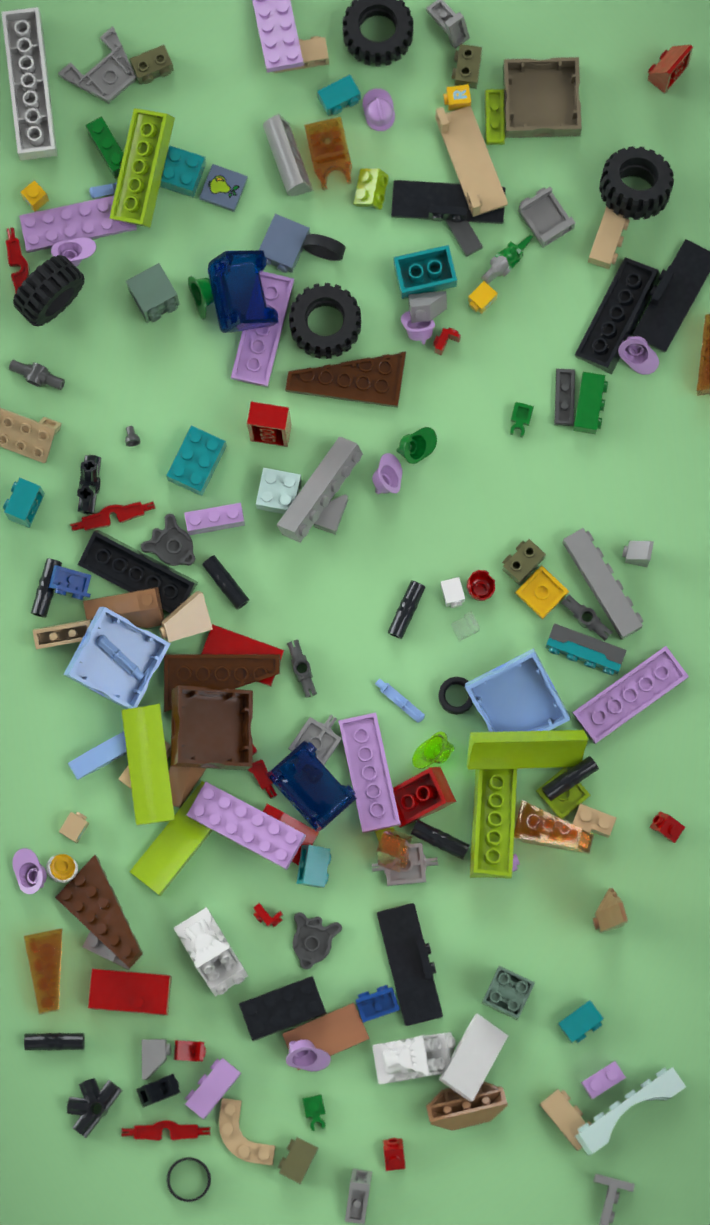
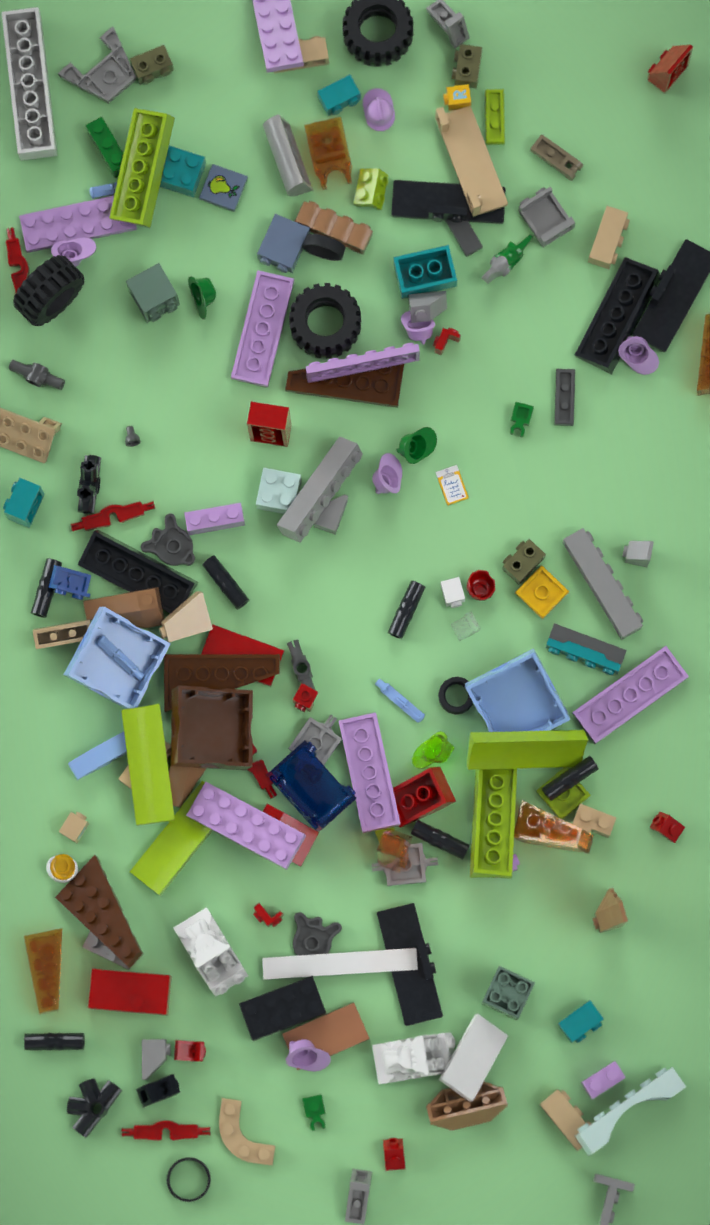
lavender piece [12,848,47,895] -> none
yellow brick [21,180,49,212] -> none
teal brick [166,425,227,496] -> none
lavender brick [185,1058,241,1119] -> none
clear blue windscreen [208,250,279,333] -> none
olive brick [278,1137,318,1184] -> none
teal brick [296,845,331,888] -> none
blue bracket [355,985,400,1023] -> none
yellow brick [468,281,498,314] -> none
dark tan tile [503,57,582,138] -> none
dark grey pin [561,594,613,641] -> none
green brick [573,372,608,434] -> none
black tyre [599,146,674,220] -> none
none -> white sticker [262,948,418,980]
none -> red bracket [293,683,318,712]
none -> medium nougat brick [295,201,373,254]
none -> lavender plate [306,343,420,383]
none -> white sticker [436,465,469,506]
none -> dark tan plate [530,134,583,181]

